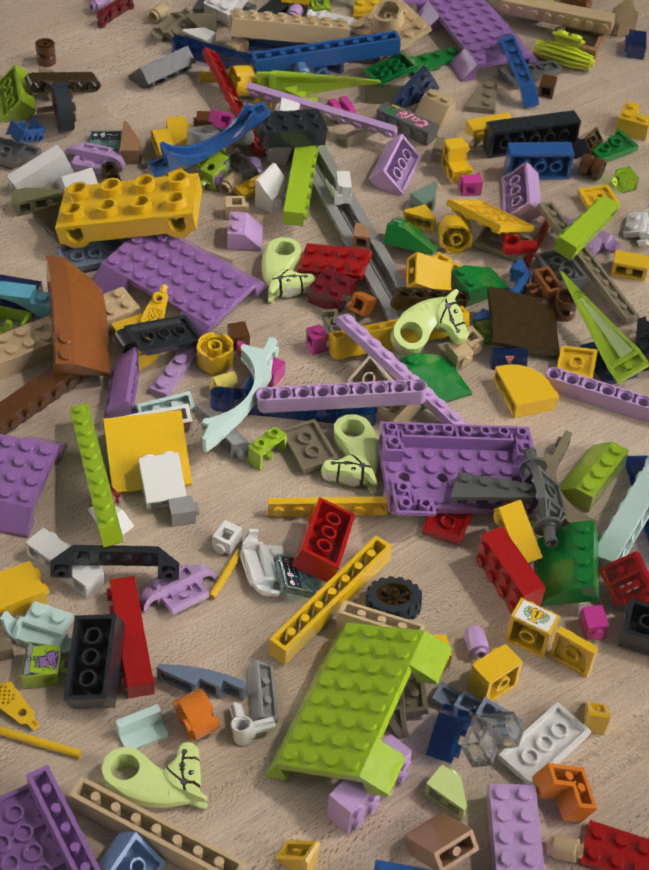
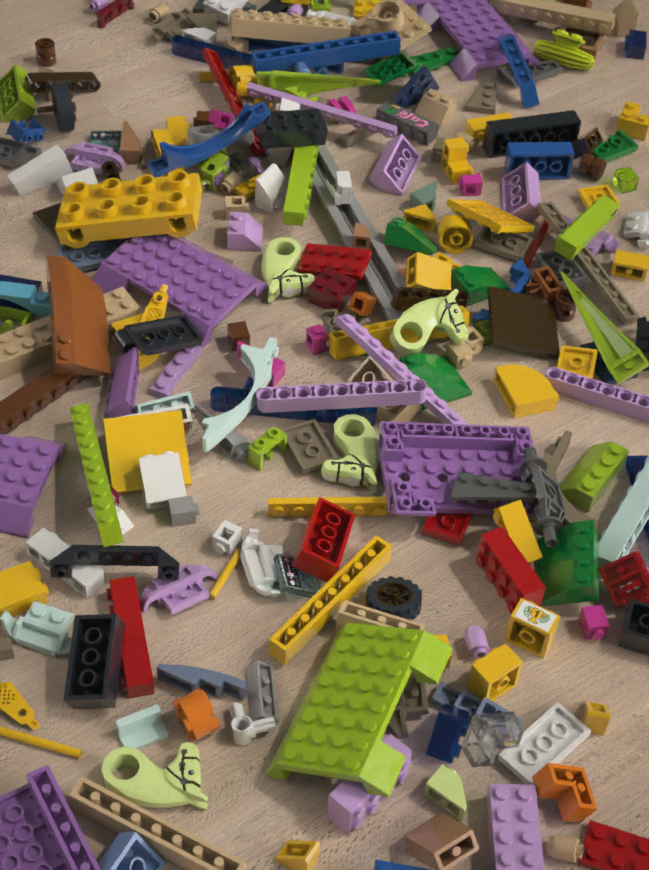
olive slope [10,187,64,216] -> none
lime torso [21,641,69,689] -> none
slope [128,46,196,88] -> none
yellow brick [197,332,234,376] -> none
light yellow brick [209,371,239,395] -> none
clear blue slope [490,348,528,370] -> none
red piece [501,234,537,255] -> none
reddish brown brick [538,74,558,99] -> none
yellow plate [549,626,598,678] -> none

